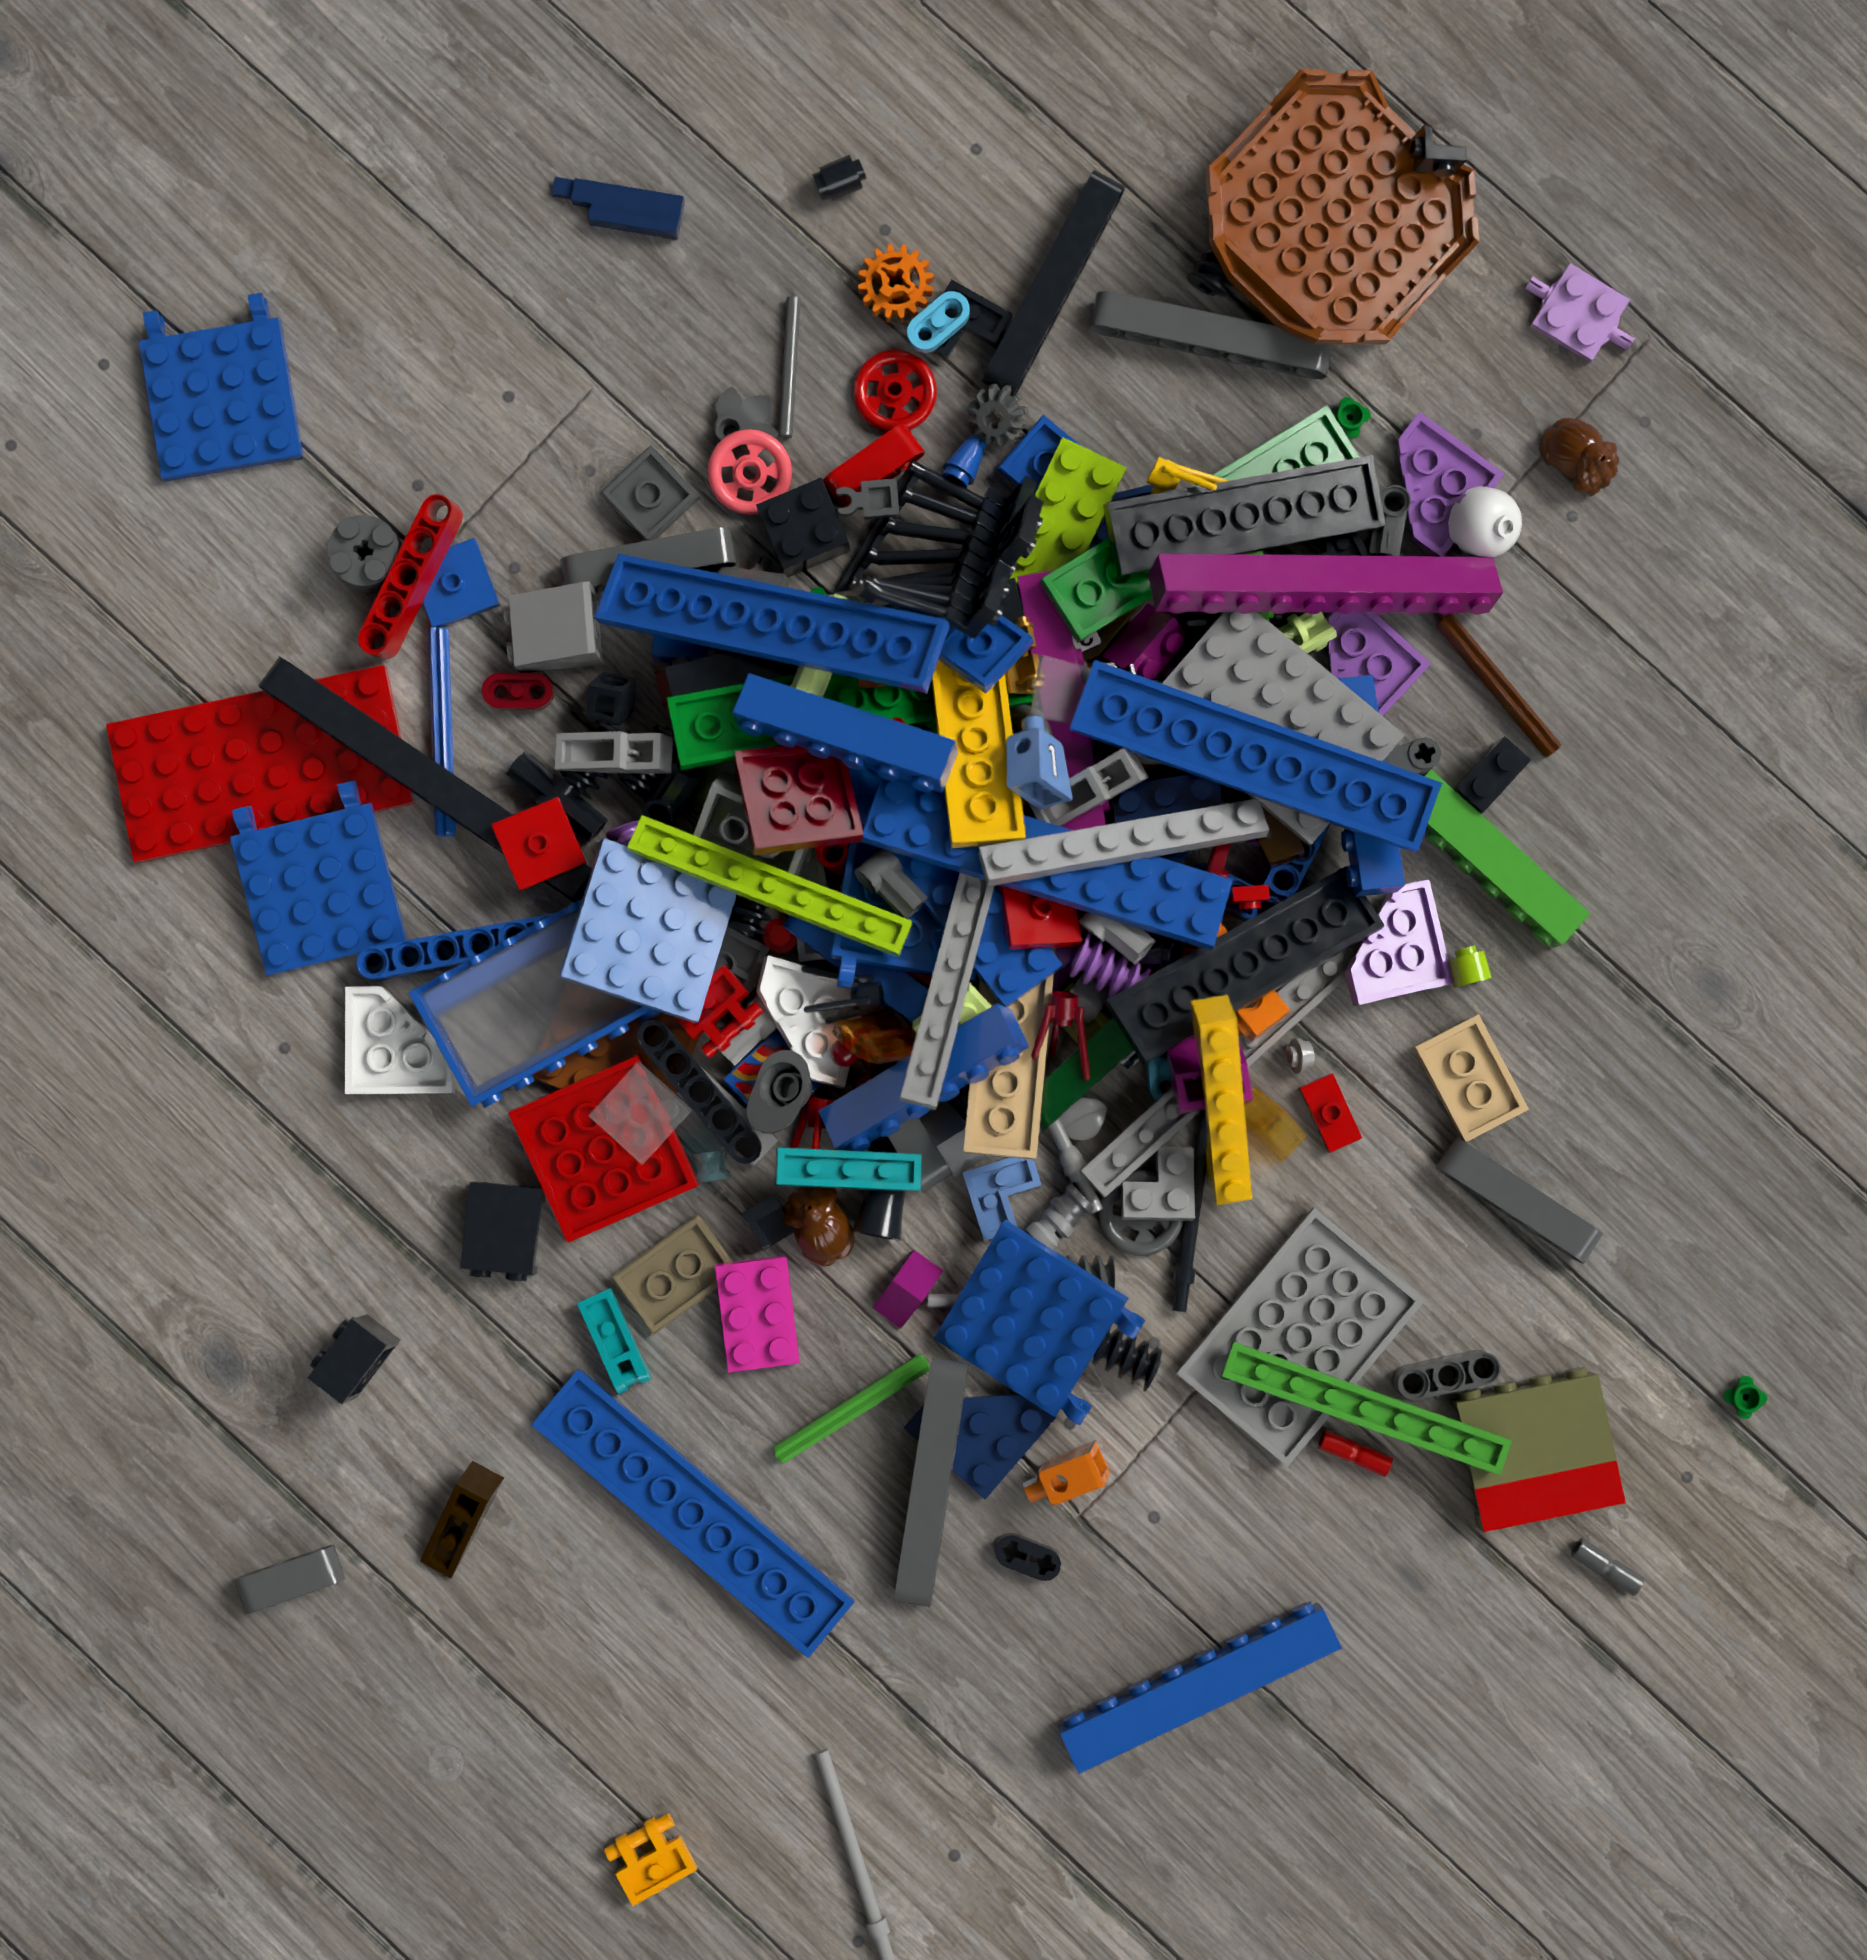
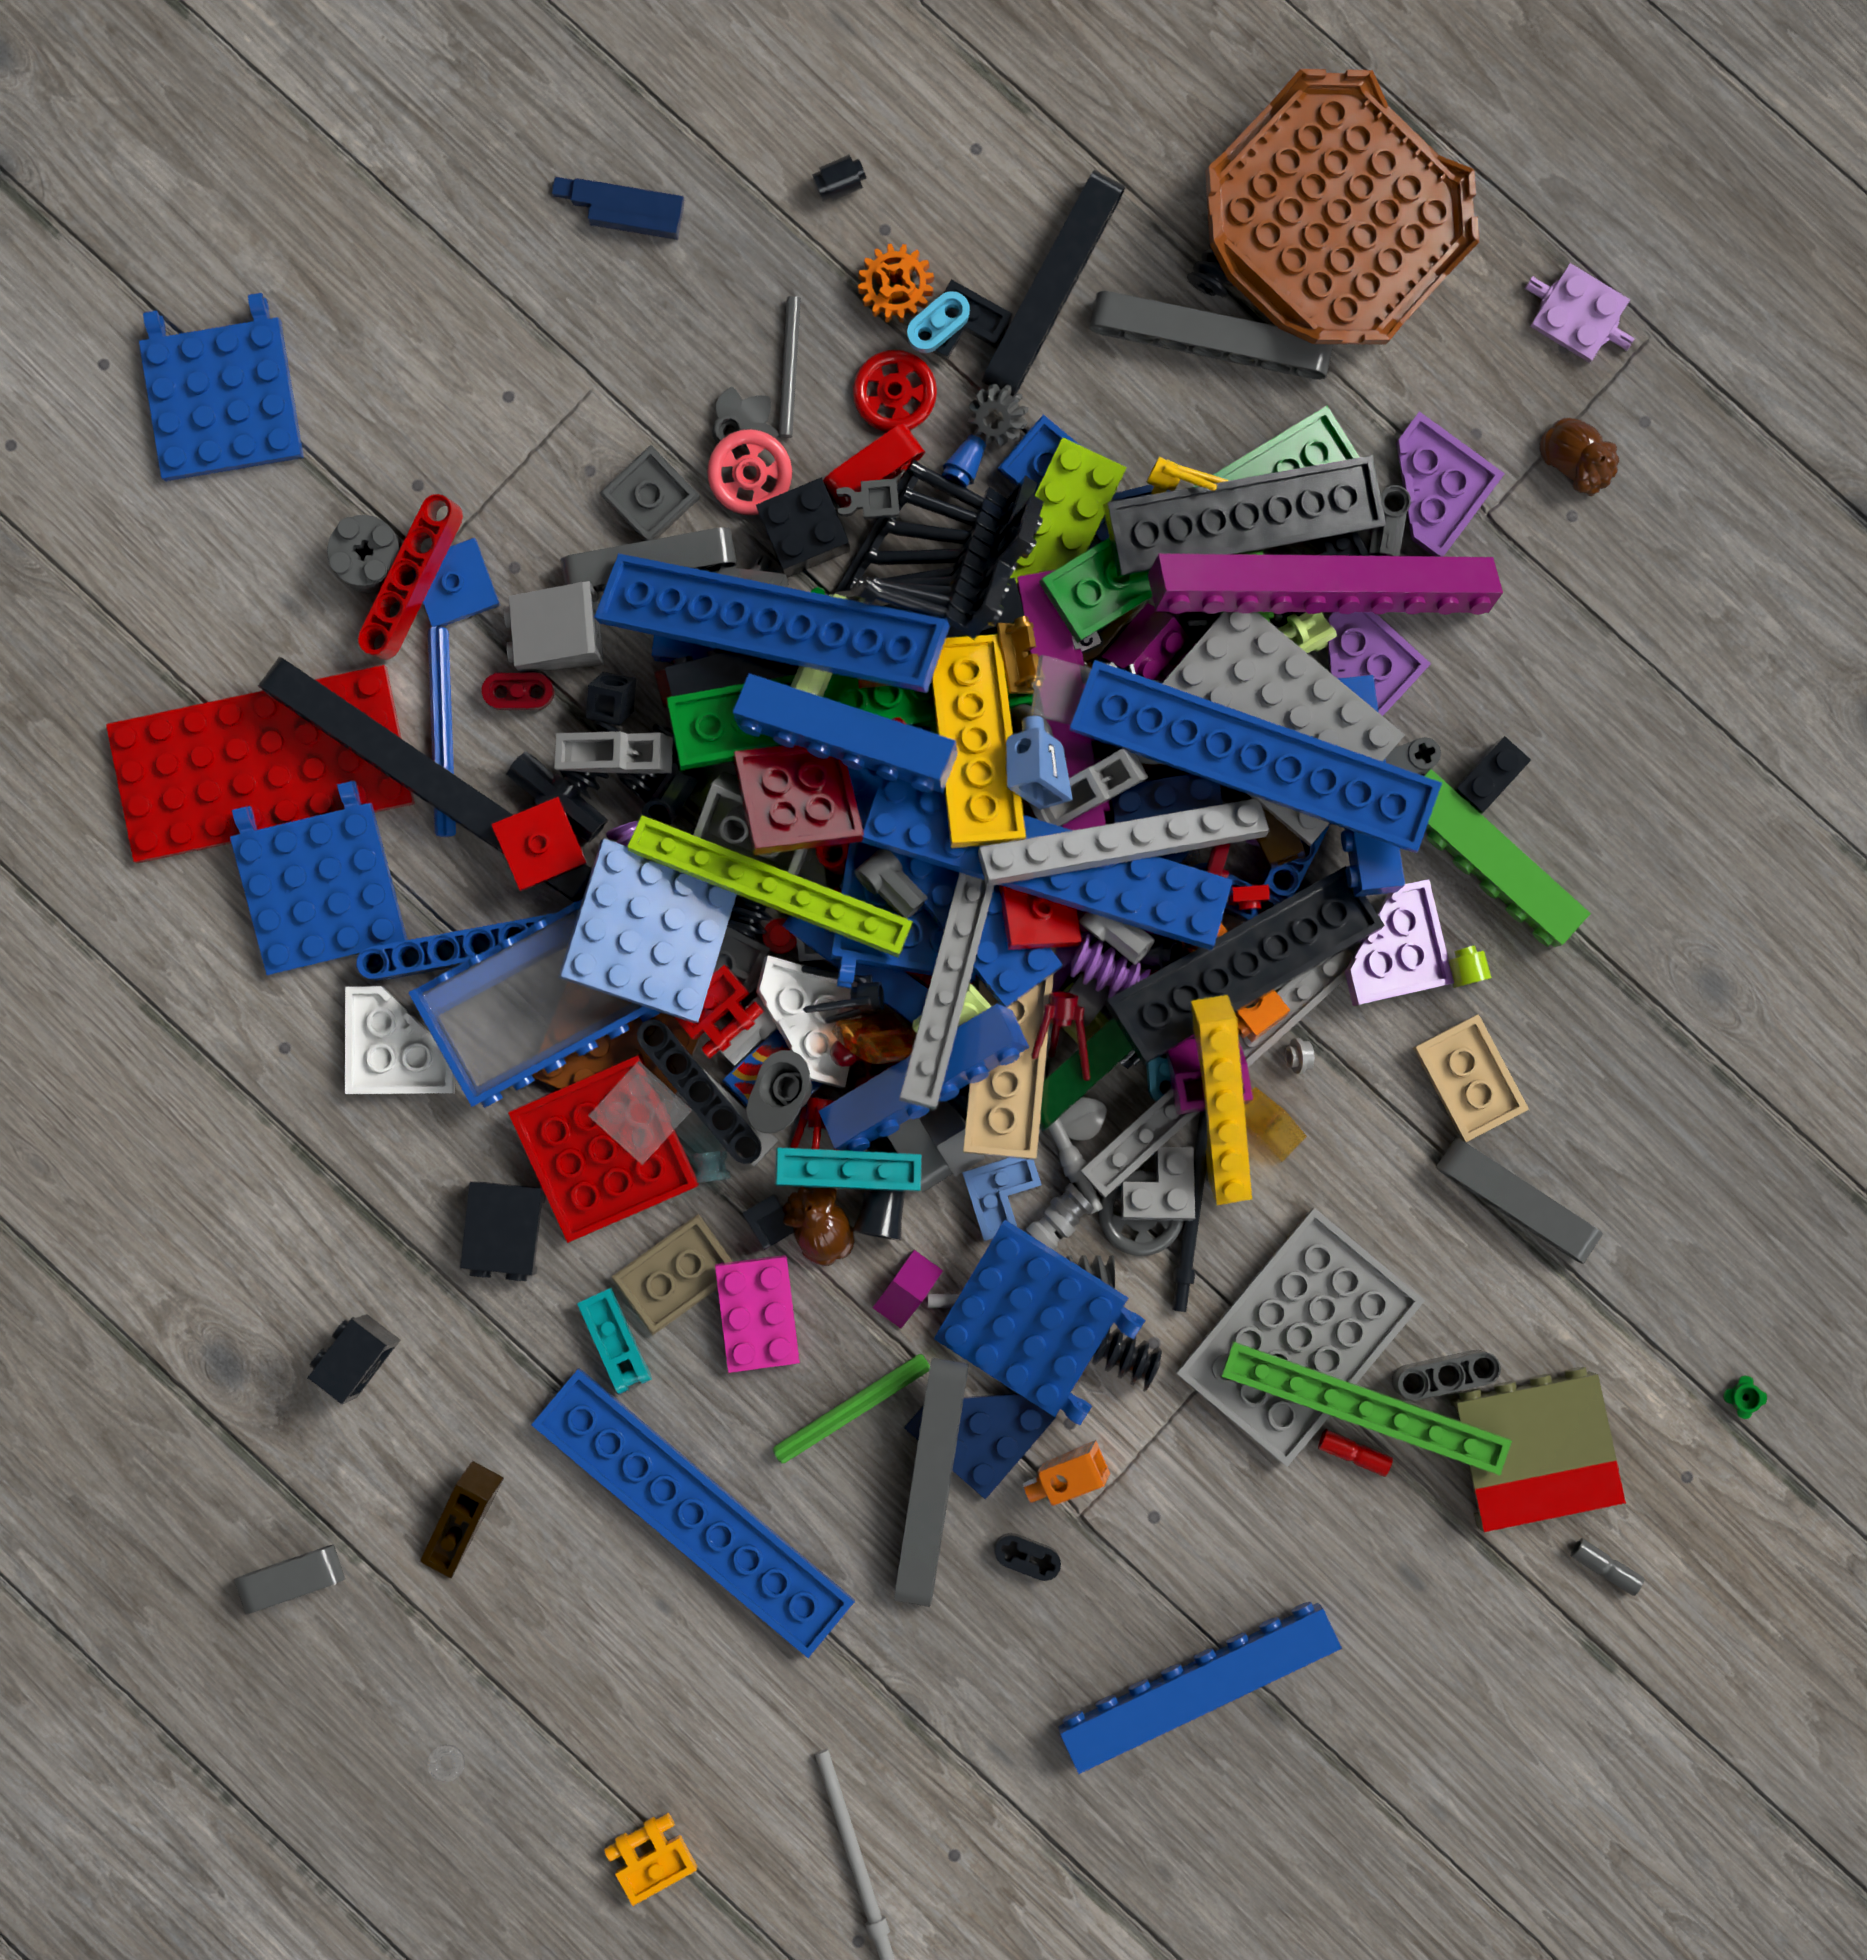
blue plate [938,615,1033,694] -> none
red plate [1299,1073,1362,1153] -> none
green plate [1333,397,1371,439] -> none
black bracket [1409,124,1467,177] -> none
reddish brown axle [1436,613,1561,757] -> none
white cylinder [1448,486,1522,558] -> none

